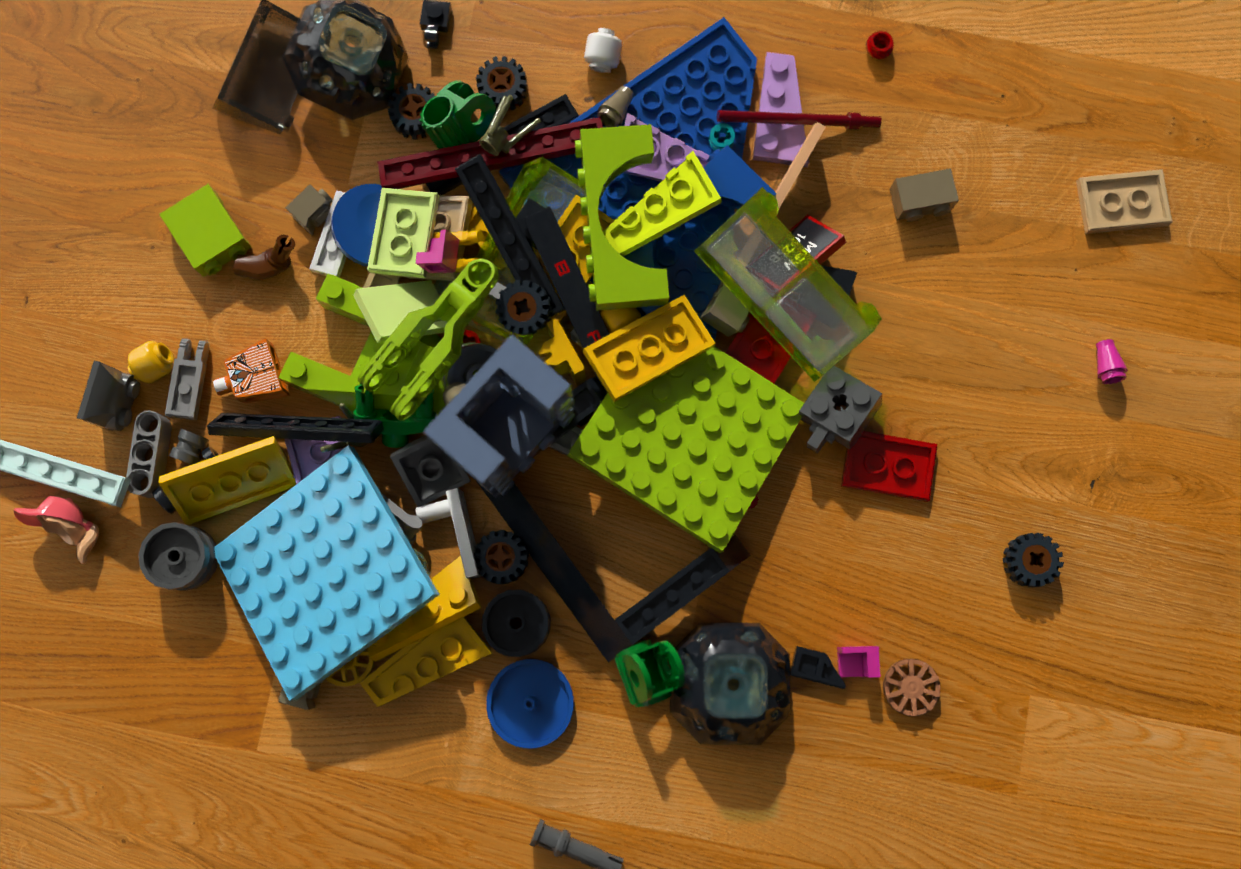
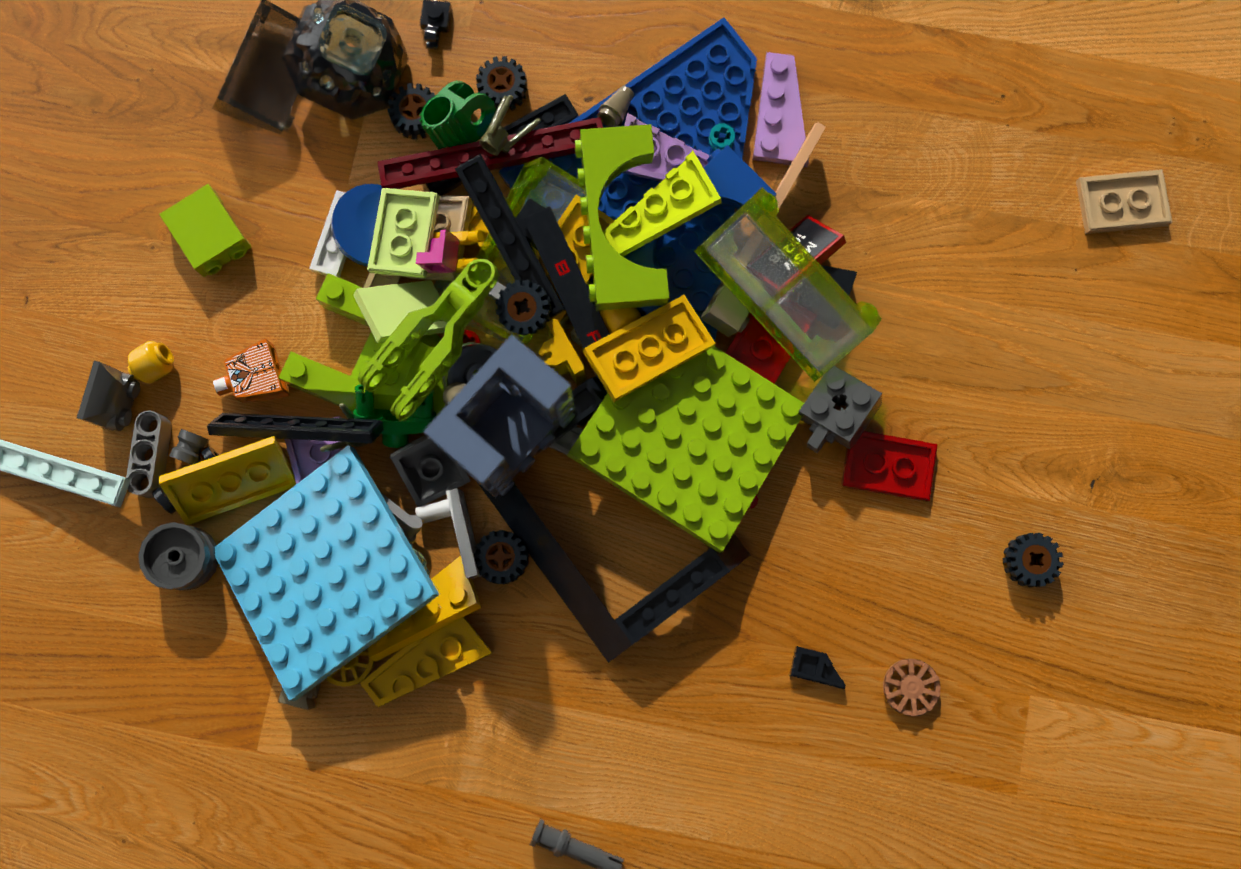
hair [14,496,100,564] -> none
light grey hinge [165,338,210,420] -> none
reddish brown arm [233,234,295,280] -> none
dark tan window [285,185,333,236] -> none
black wheel [482,590,551,657] -> none
blue piece [486,659,574,748] -> none
white head [584,28,622,73] -> none
green piece [615,640,685,707] -> none
black rock [670,622,790,745] -> none
dark red bar [717,110,882,130] -> none
dark pink panel [837,646,880,678] -> none
red plate [866,31,894,59] -> none
dark tan brick [889,169,959,222] -> none
dark pink cone [1096,339,1128,384] -> none

